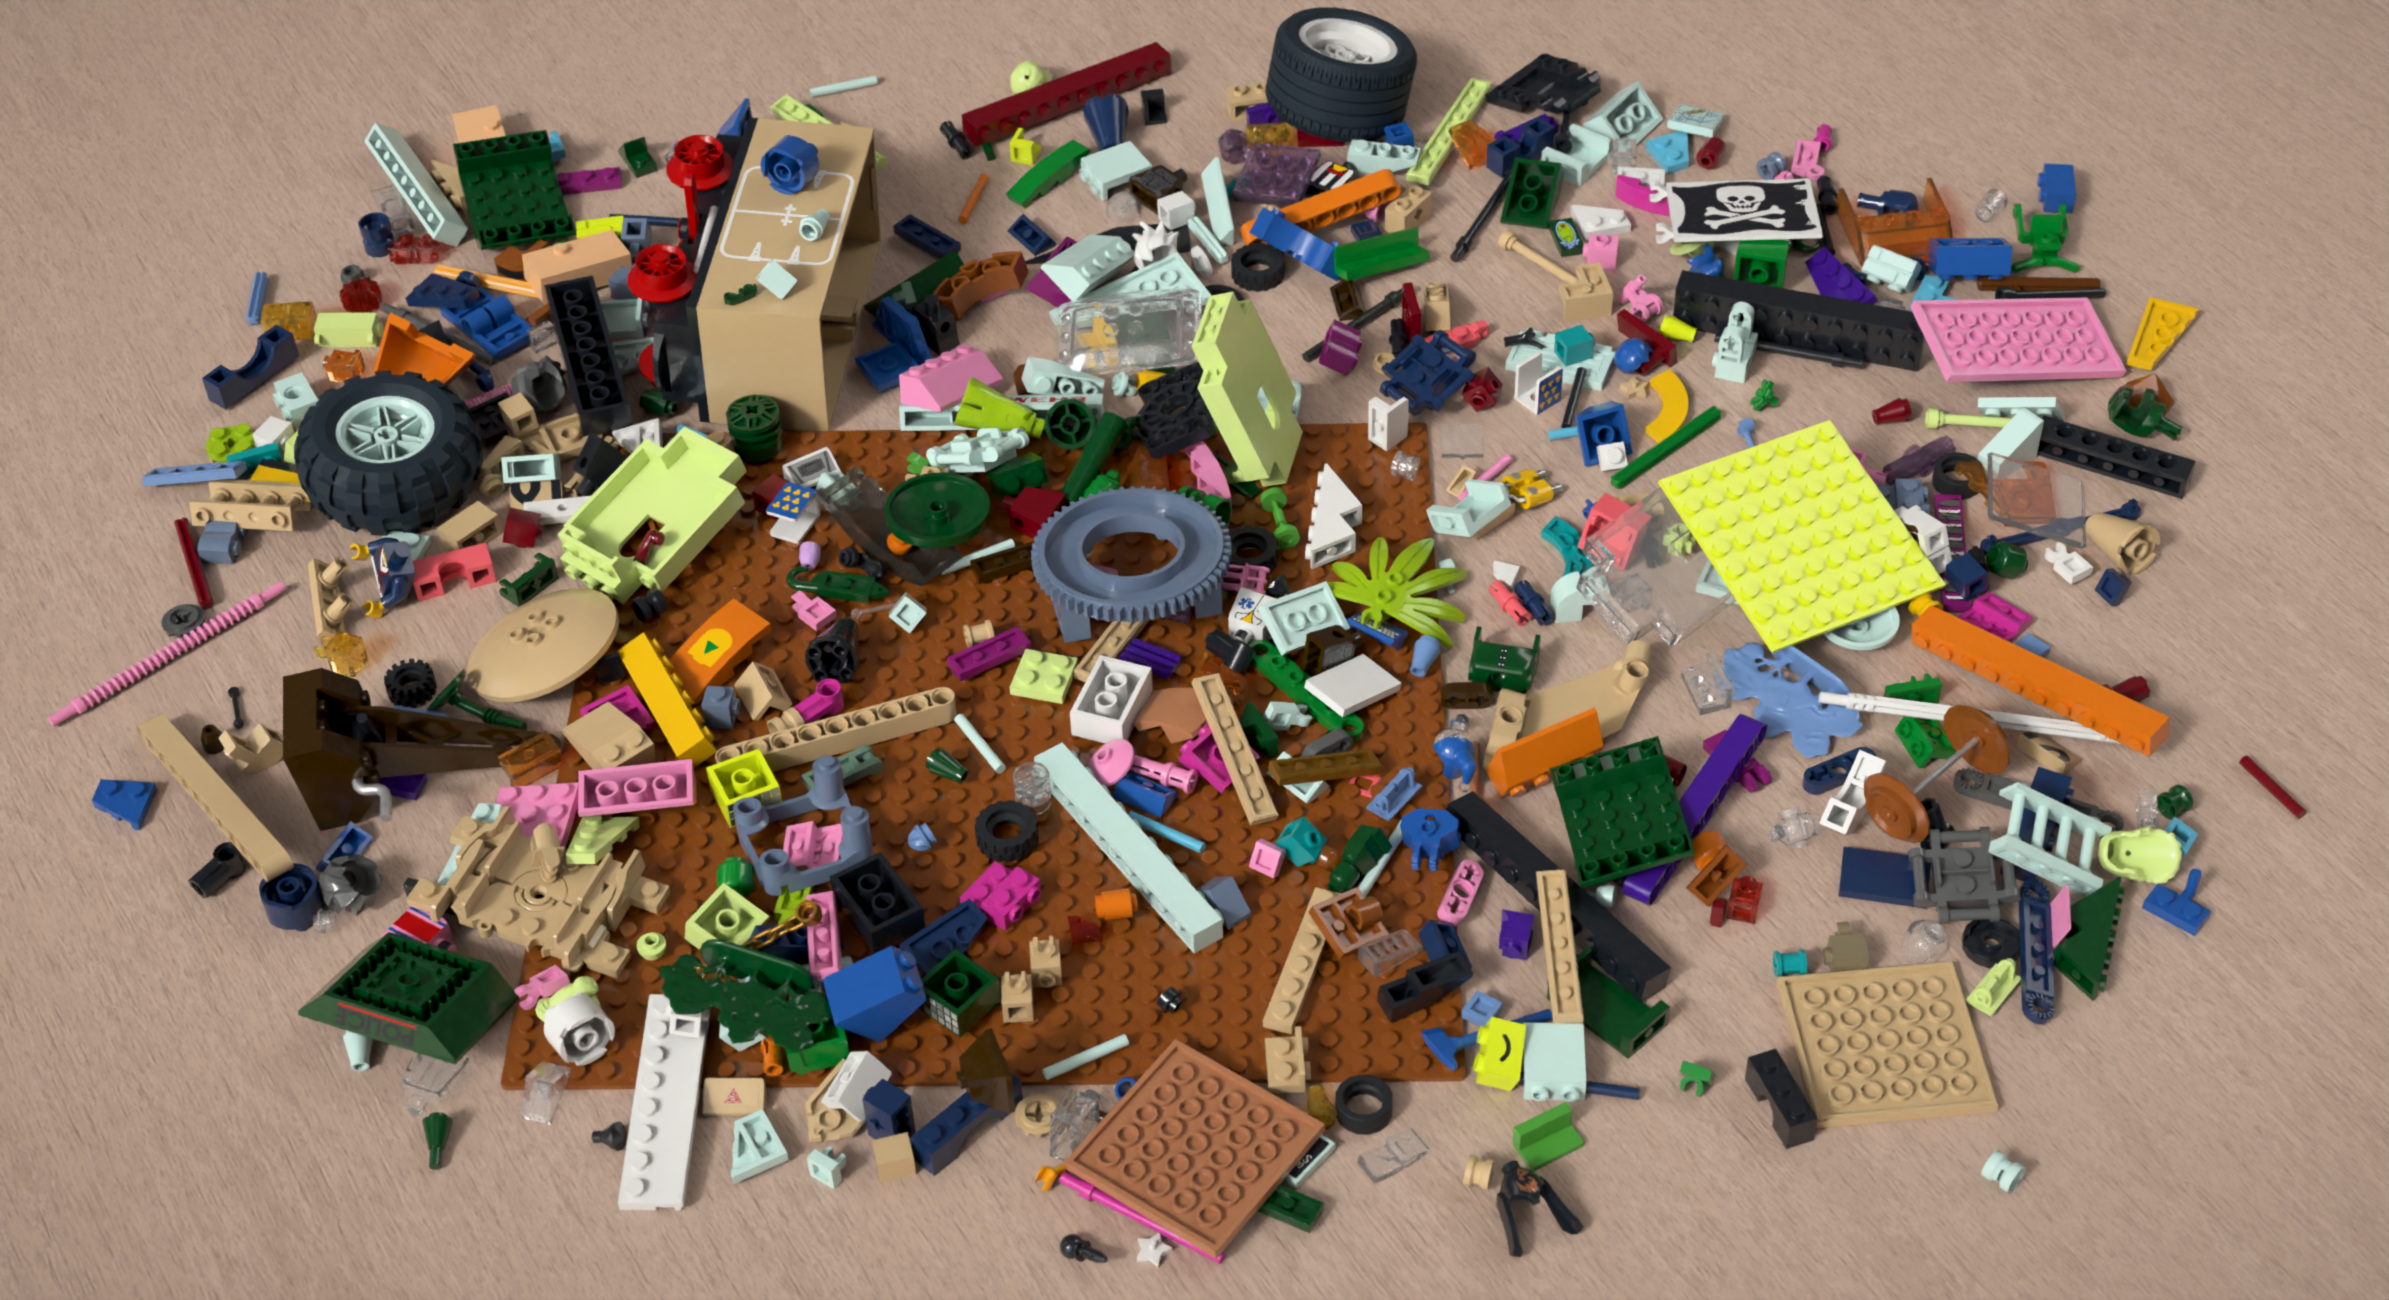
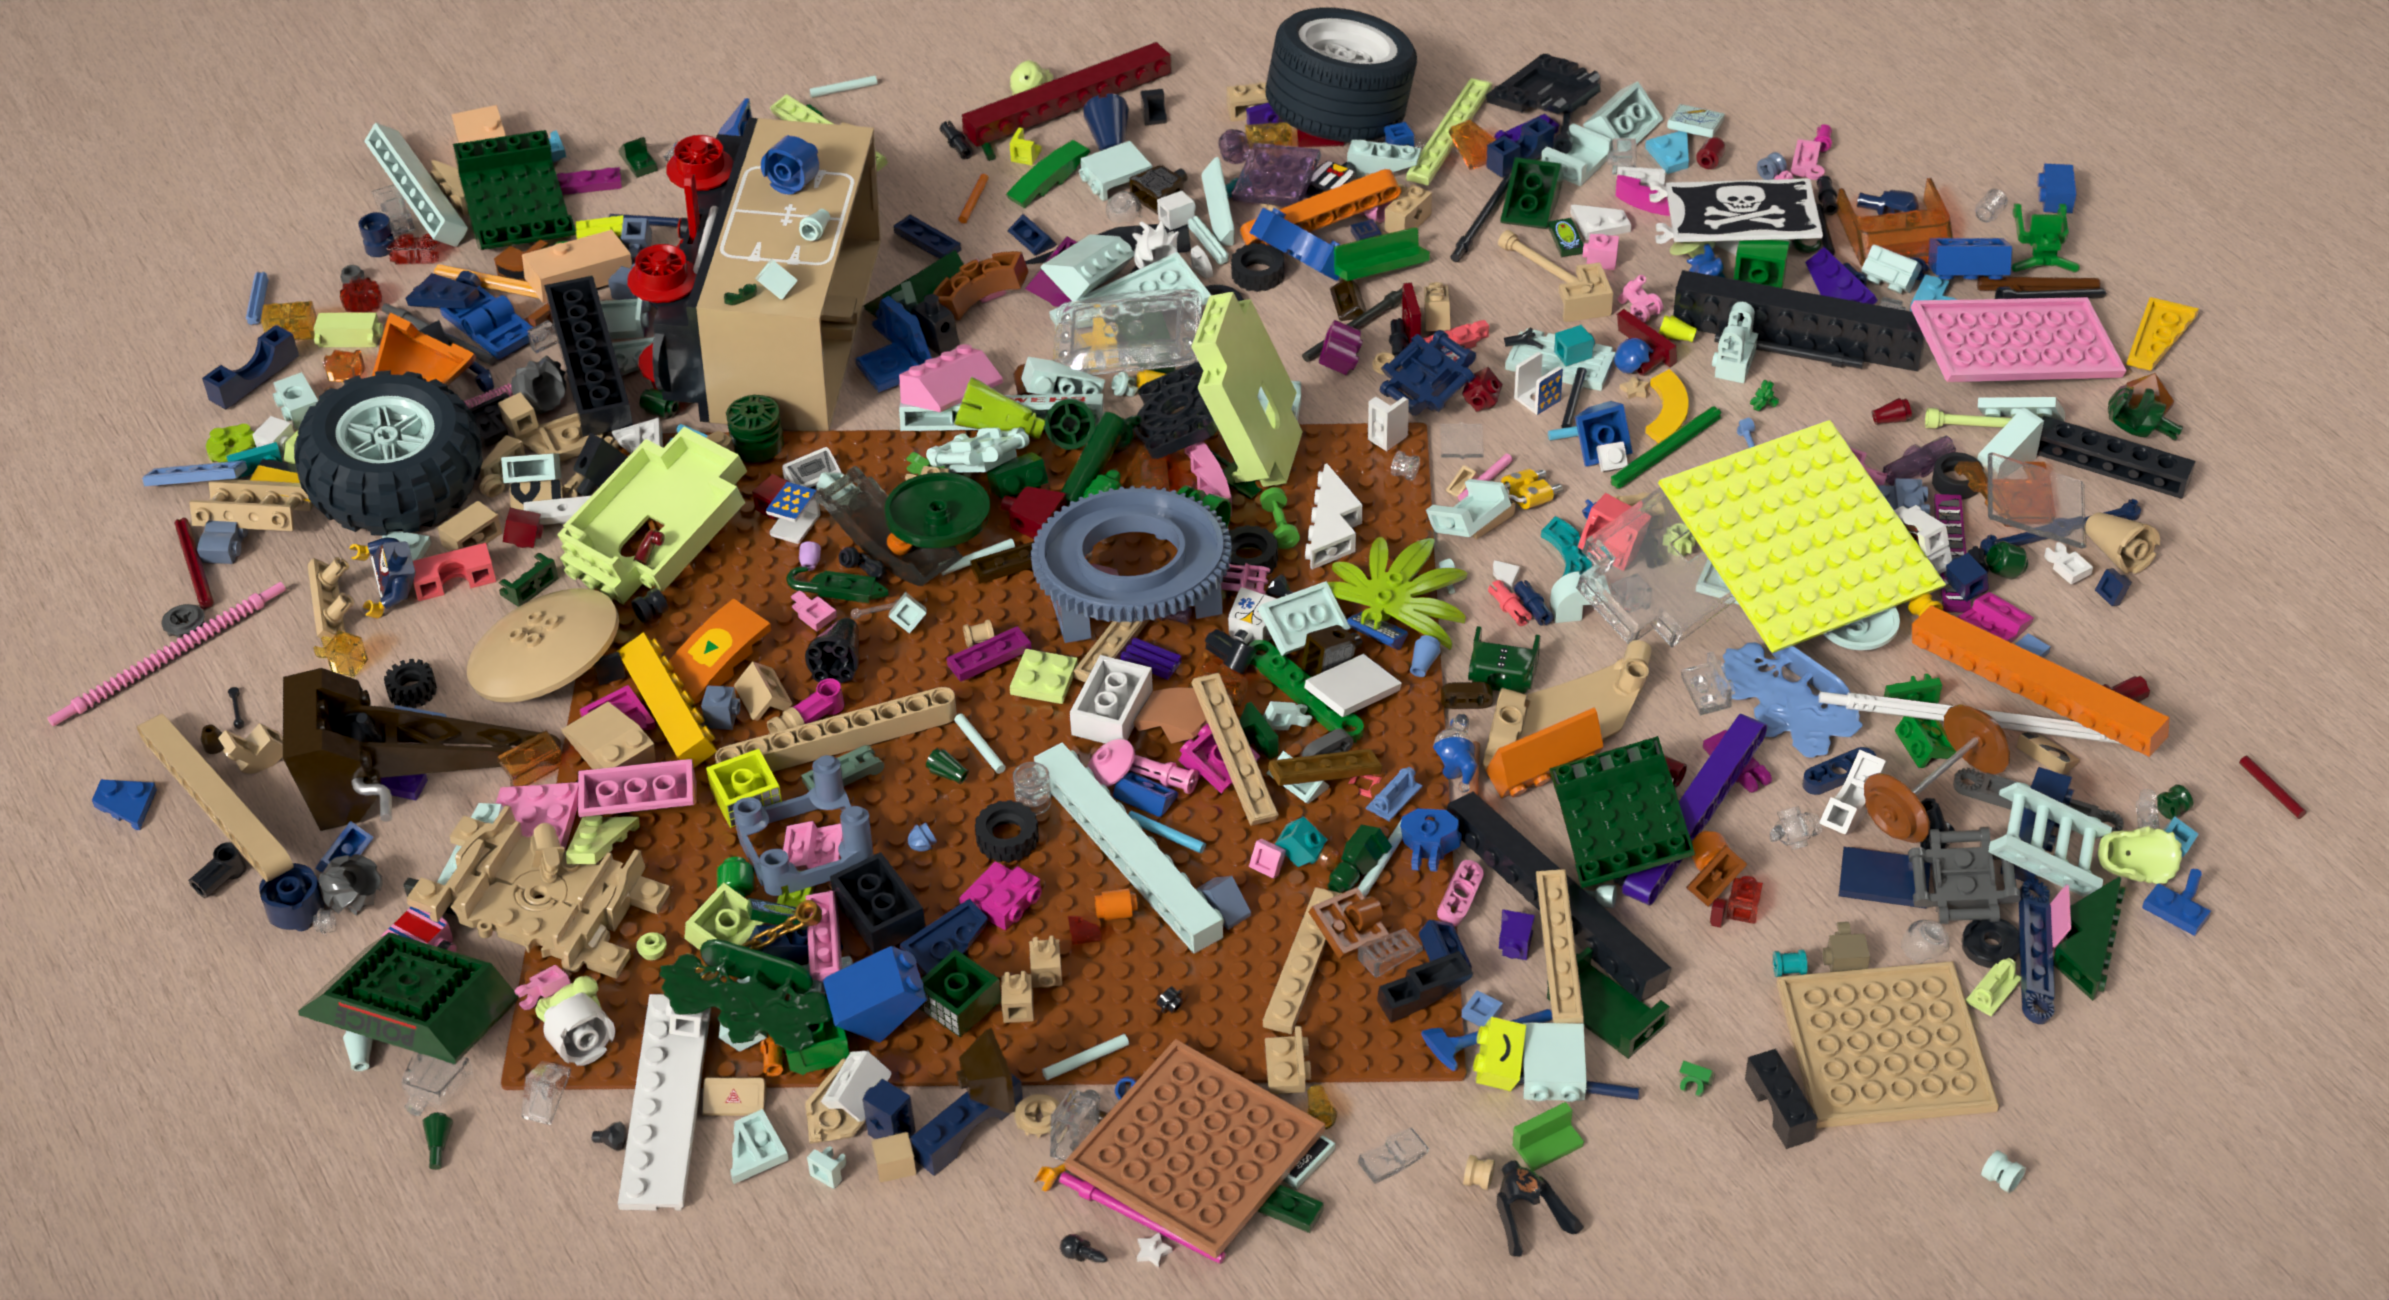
dark green dish [427,669,527,730] -> none
black tyre [1335,1075,1393,1135] -> none
none -> dark green tile [746,898,808,930]

